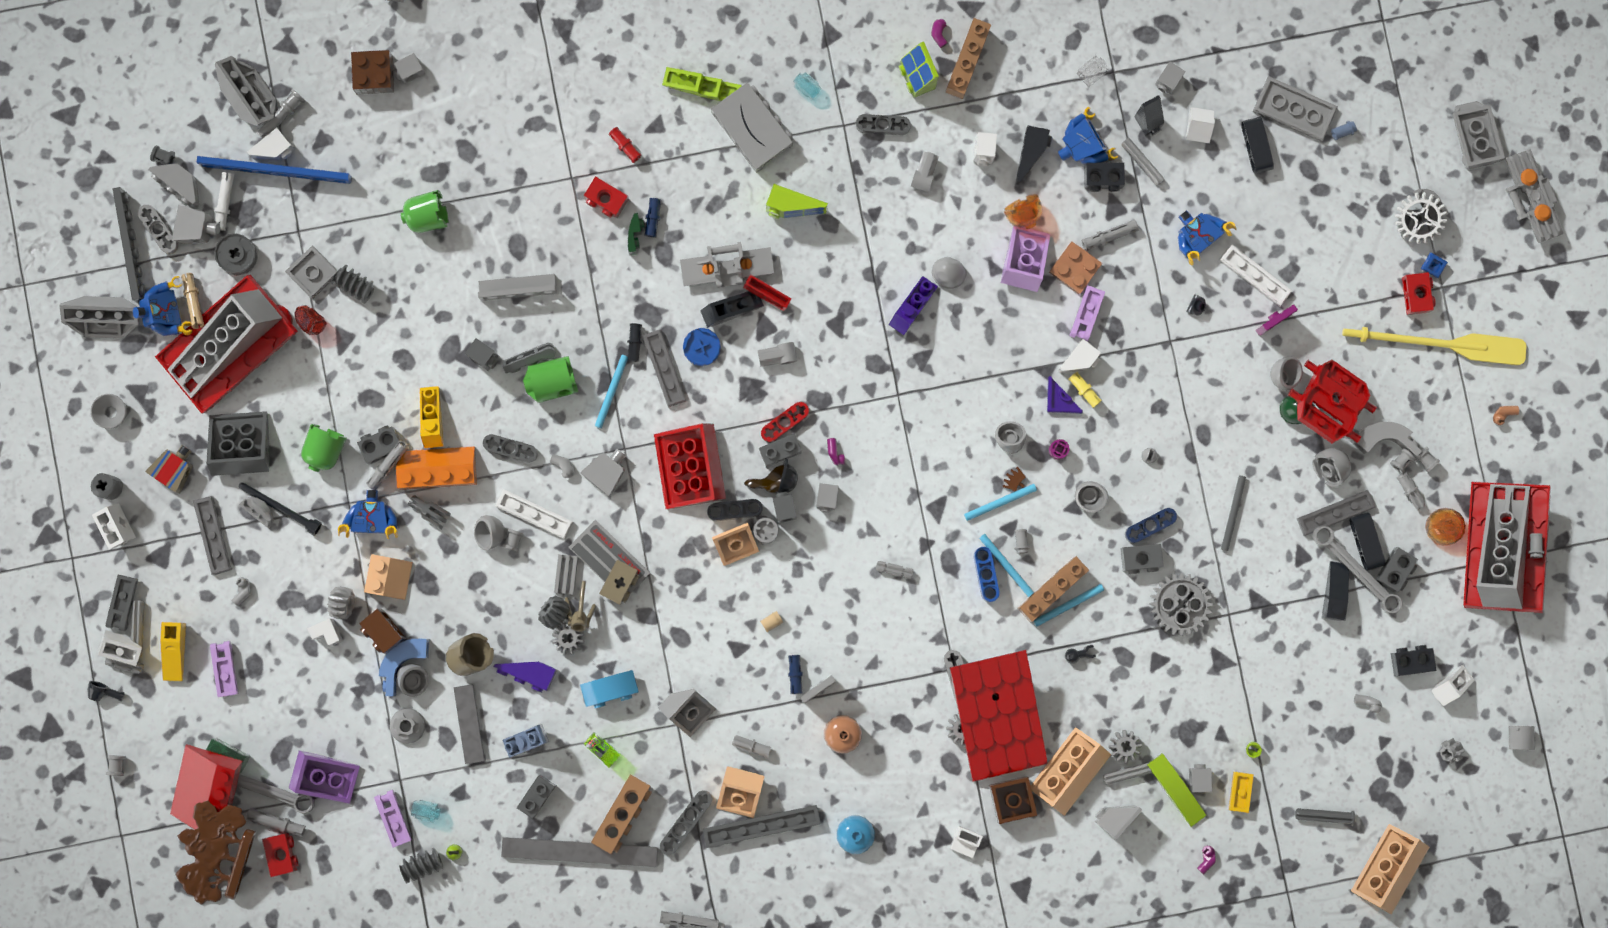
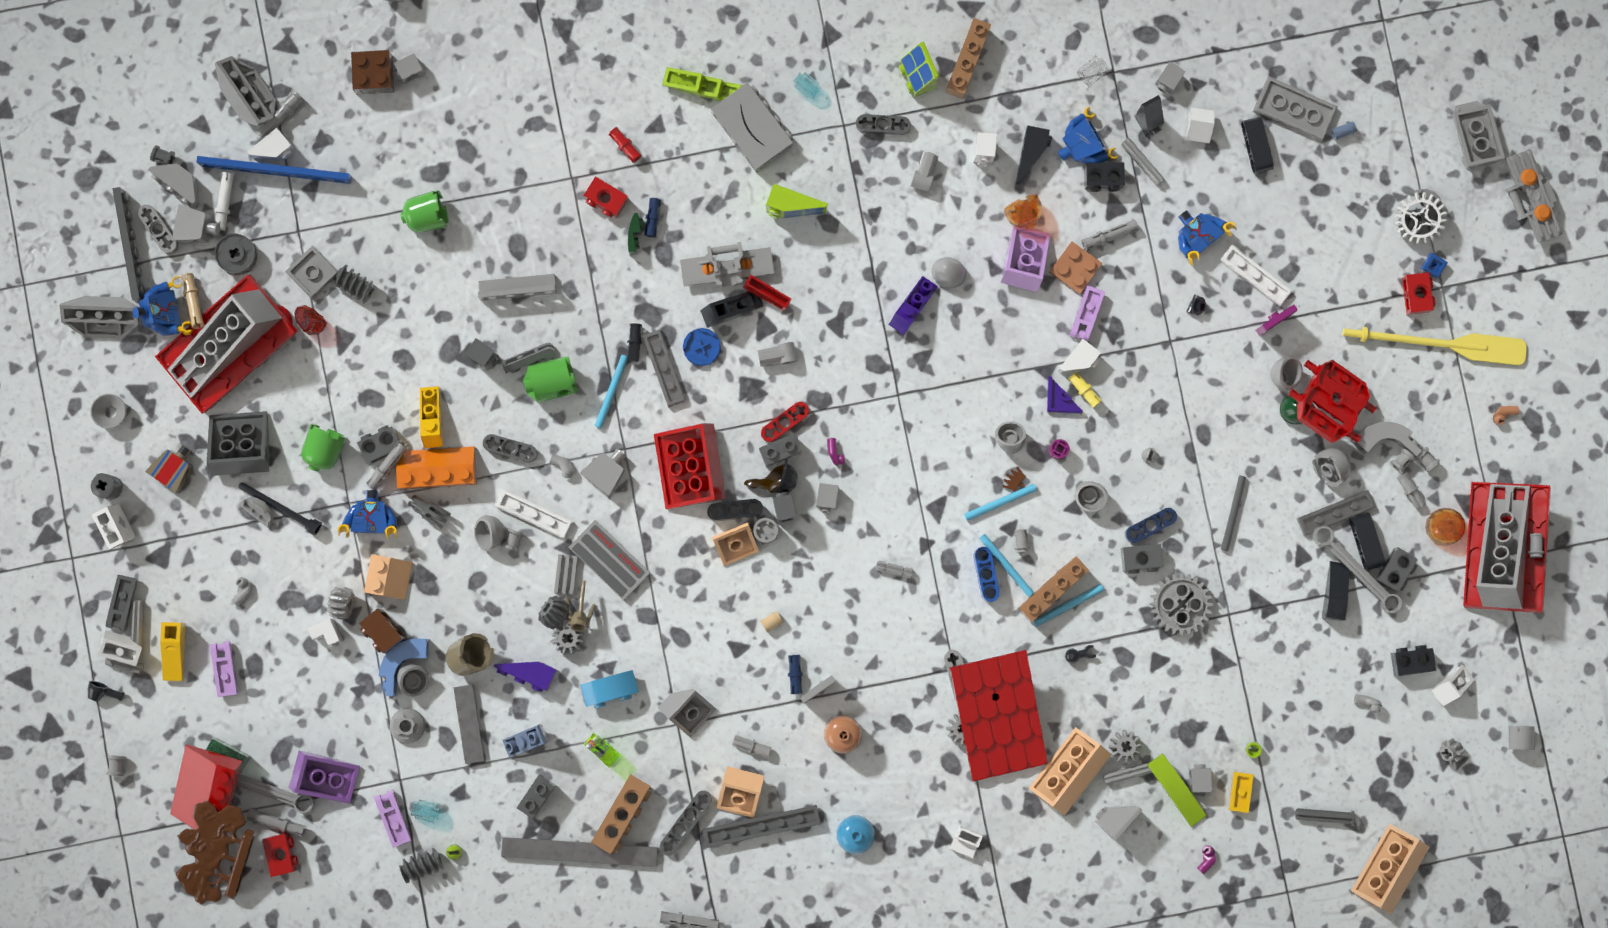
flat silver tile [193,496,232,575] -> none
dark tan brick [599,560,640,605] -> none
magenta arm [931,19,948,48] -> none
reddish brown brick [989,776,1037,824] -> none

